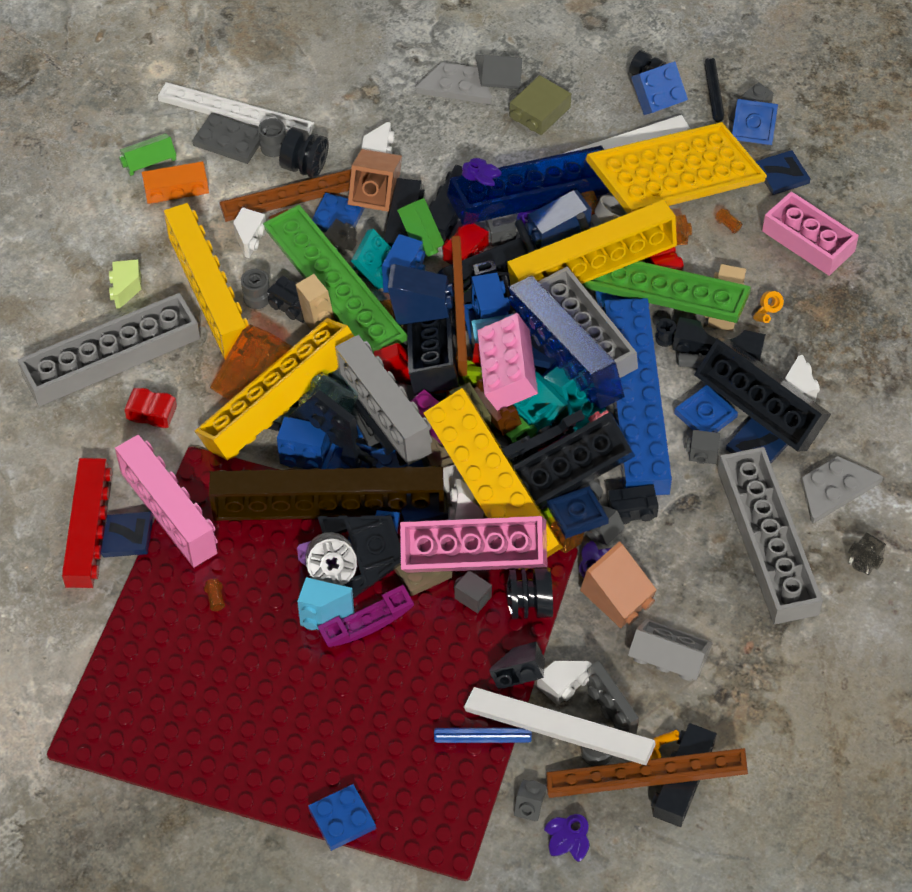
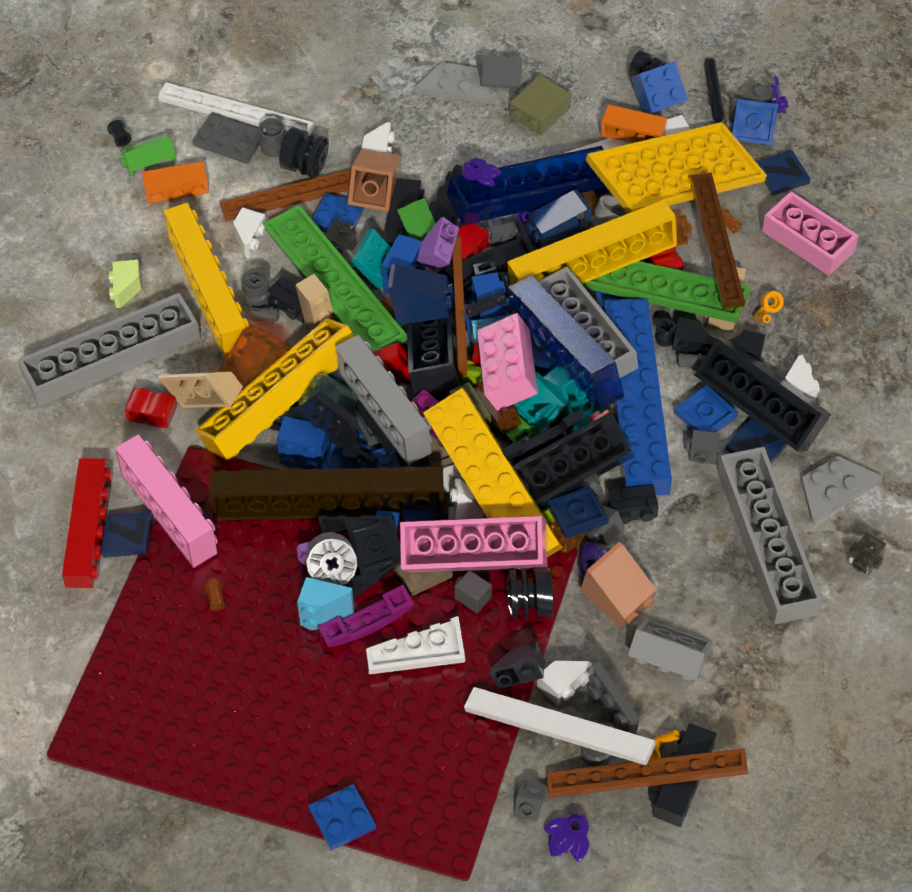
blue axle [434,728,532,743] -> none
none -> black bush [107,120,132,147]
none -> tan slope [159,372,243,408]
none -> dark grey pin [251,306,279,323]
none -> white wing [366,616,465,674]
none -> medium lavender slope [417,217,459,270]
none -> black axle [464,291,507,317]
none -> orange brick [601,104,668,143]
none -> reddish brown plate [691,172,745,309]
none -> dark purple plate [771,74,789,113]

